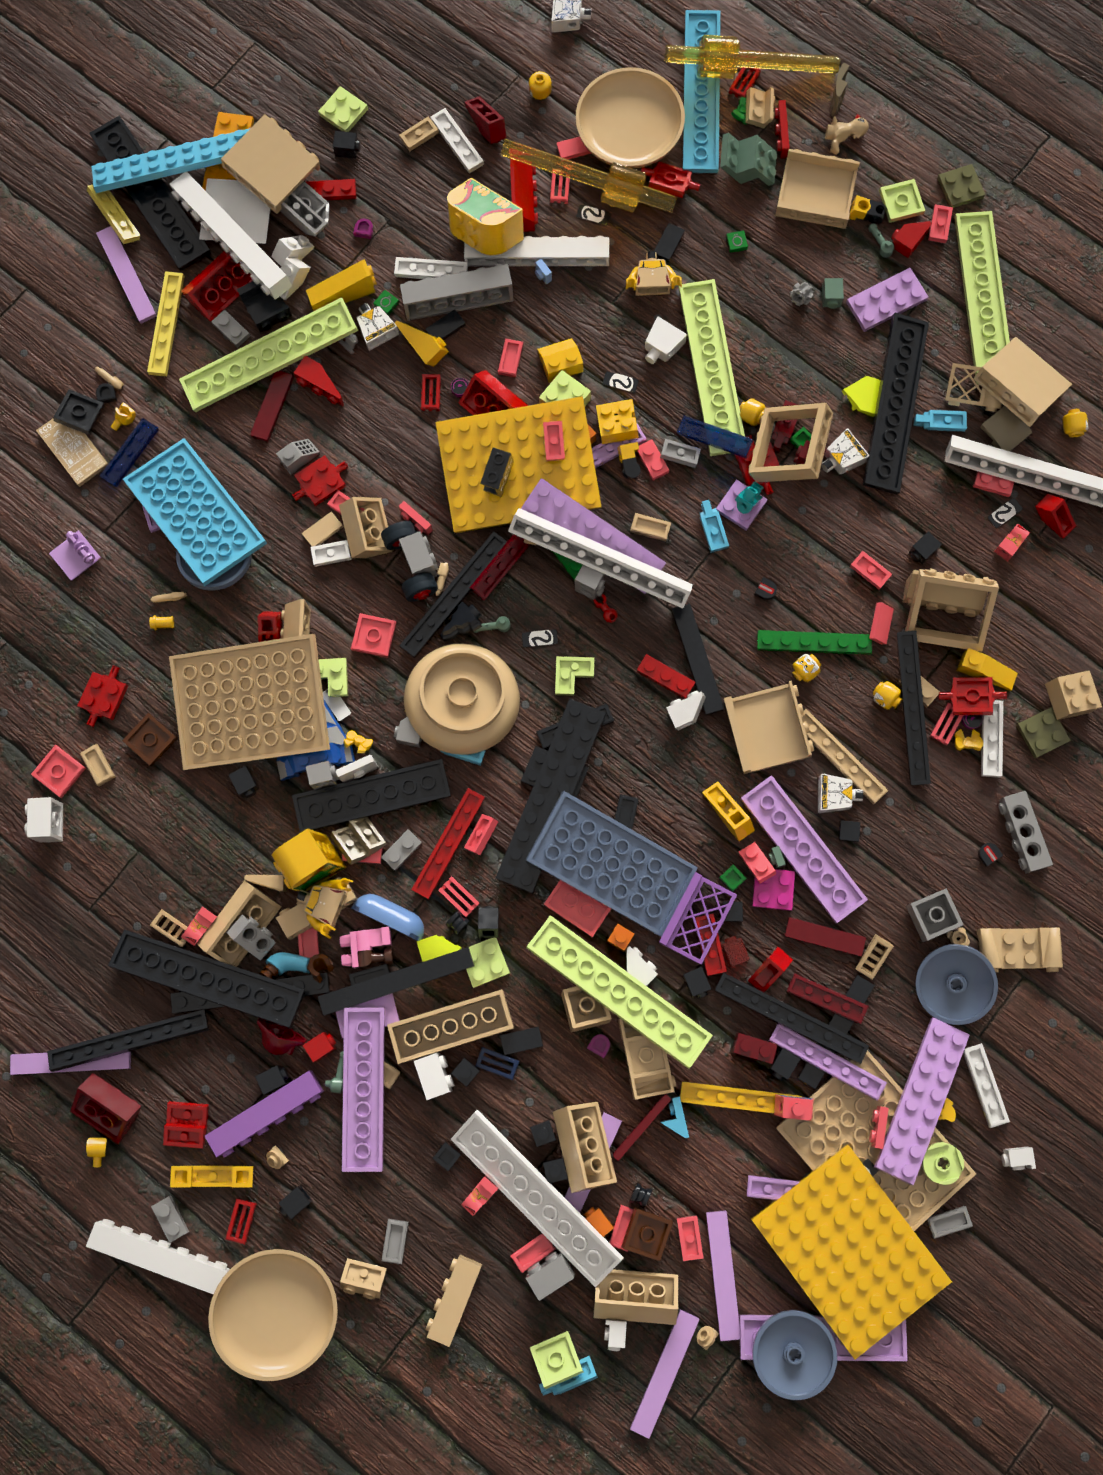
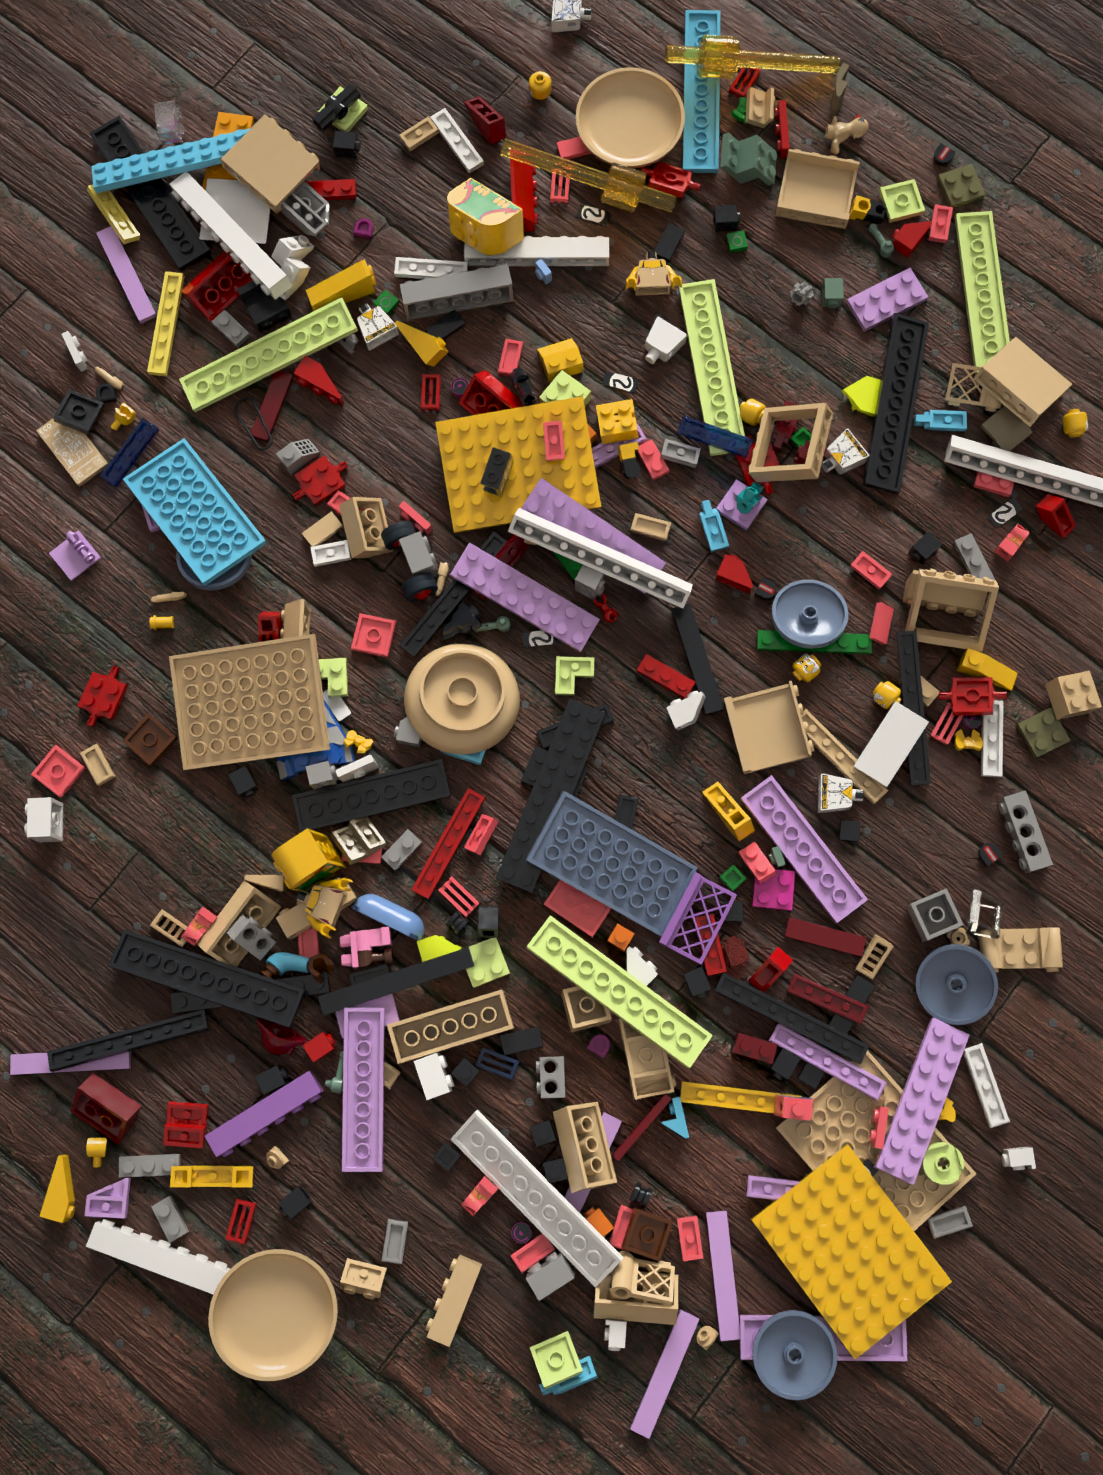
none -> yellow slope [39,1155,75,1223]
none -> white plate [62,331,88,372]
none -> lavender wing [85,1177,131,1218]
none -> light grey plate [119,1154,181,1178]
none -> clear brick [154,100,185,145]
none -> black piece [234,397,273,451]
none -> black piece [312,84,361,132]
none -> lavender plate [450,543,600,652]
none -> black piece [510,367,538,406]
none -> black tile [511,1222,532,1243]
none -> light grey brick [536,1056,565,1098]
none -> tan piece [611,1251,675,1305]
none -> black brick [713,205,741,232]
none -> red slope [715,554,753,594]
none -> sand blue dish [771,580,848,649]
none -> white tile [853,701,929,787]
none -> black tile [933,143,956,166]
none -> light grey plate [953,533,996,581]
none -> clear smoke tile [967,890,1003,939]

